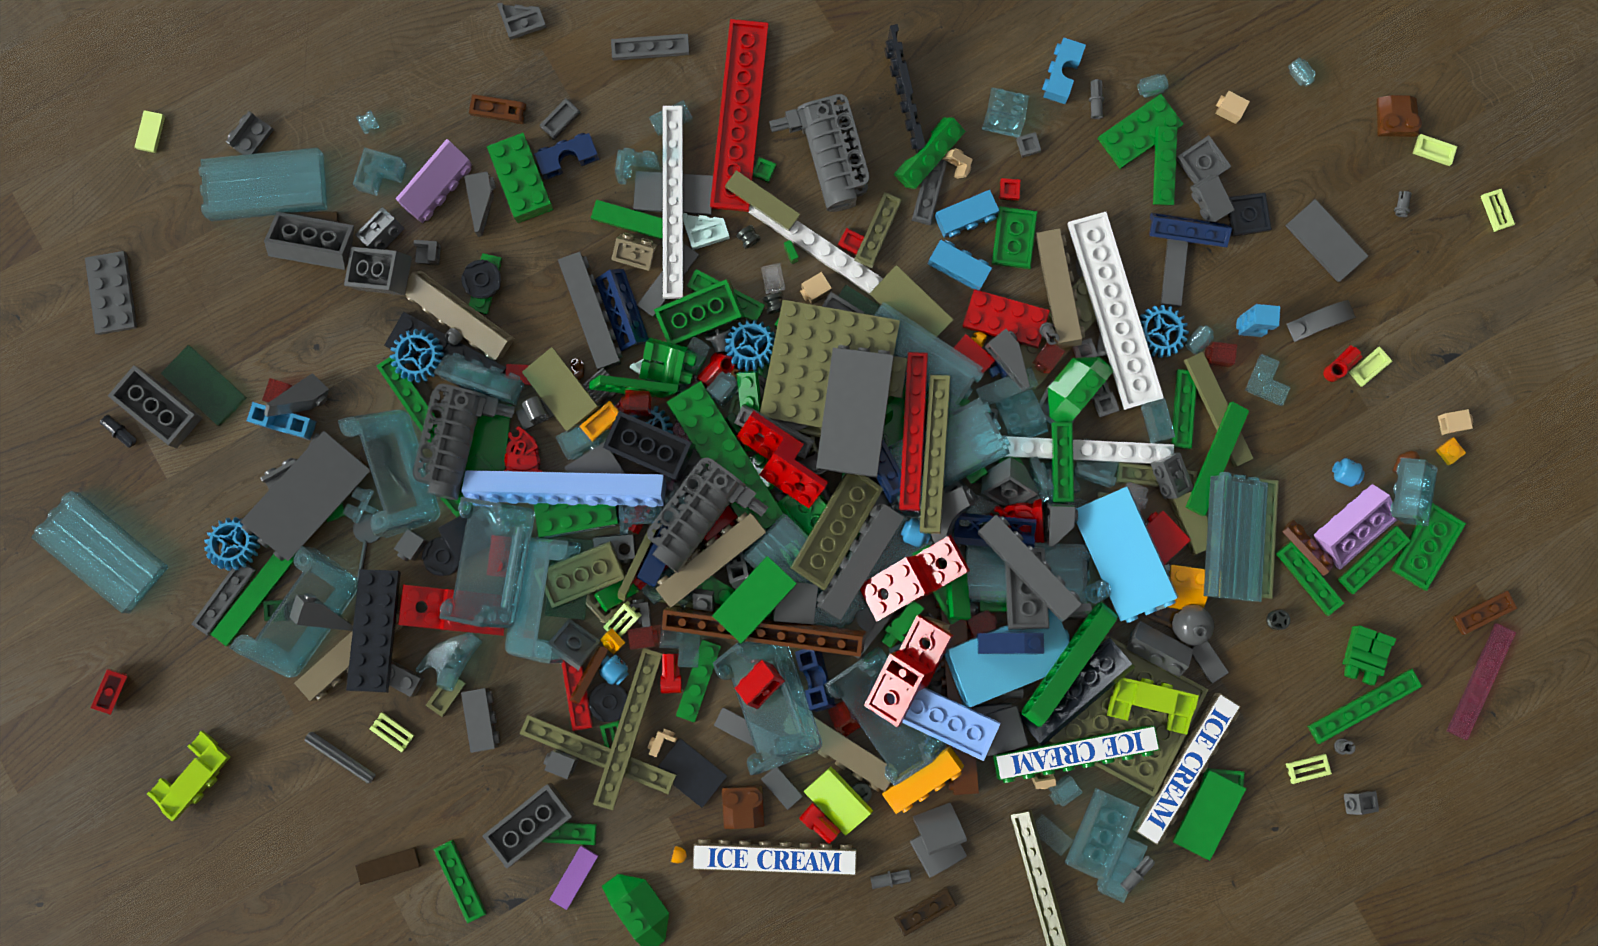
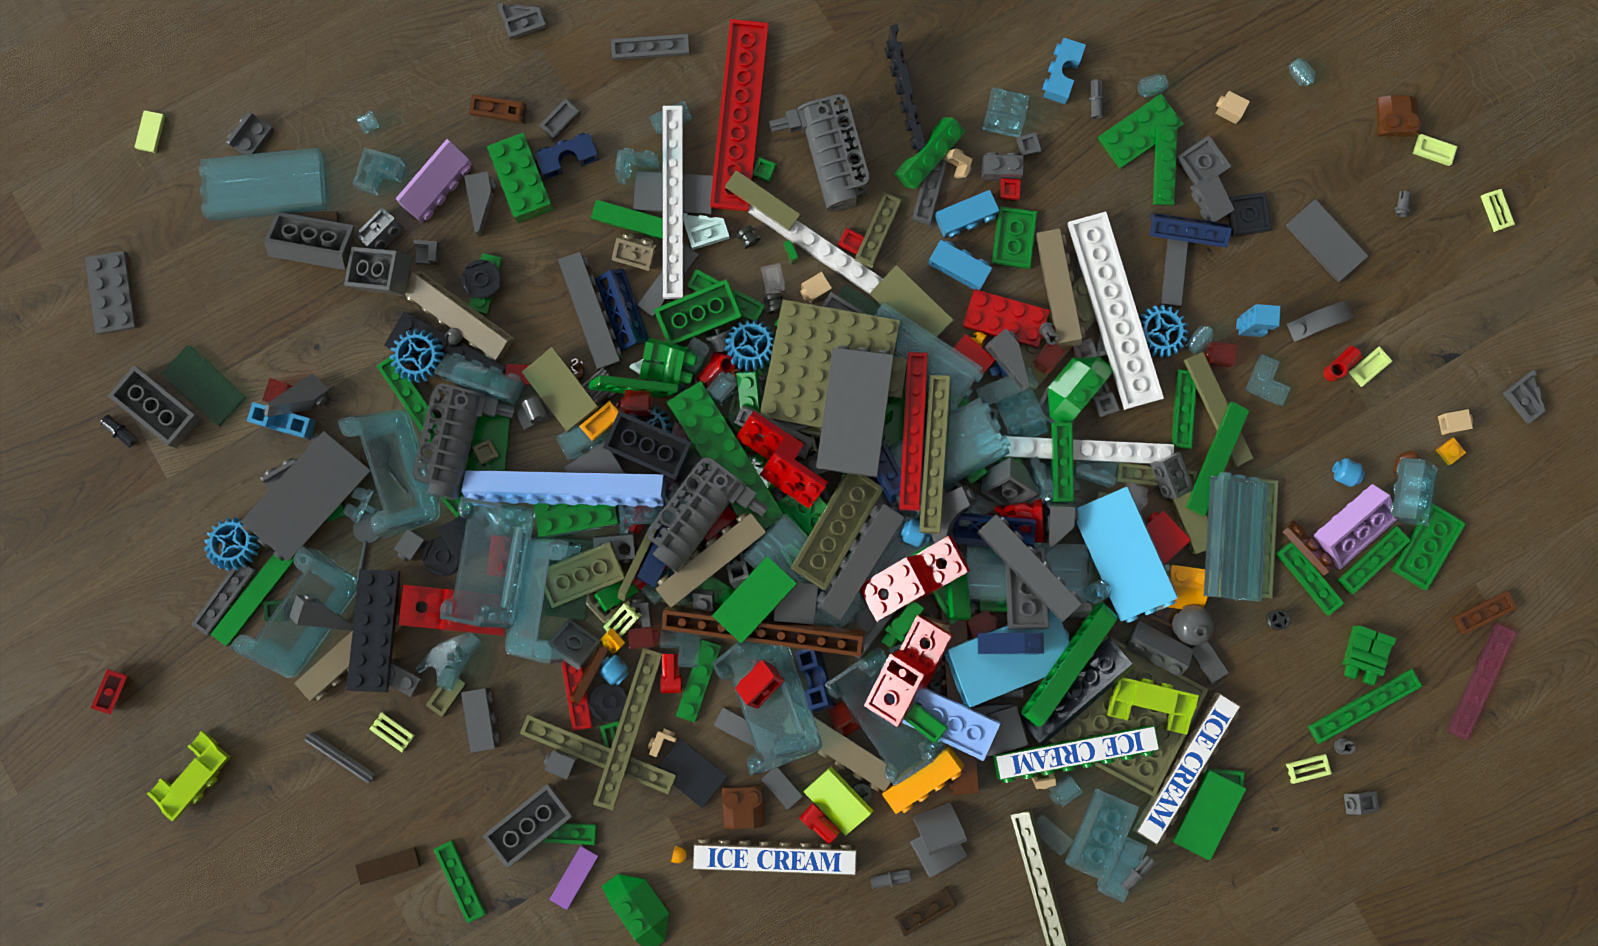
clear light blue brick [31,491,169,613] -> none
red piece [504,426,543,472] -> none
clear light blue brick [1141,399,1175,444] -> none
none -> olive tile [472,439,499,466]
none -> green tile [904,702,948,744]
none -> dark grey brick [981,152,1023,181]
none -> dark grey wing [1502,369,1545,424]

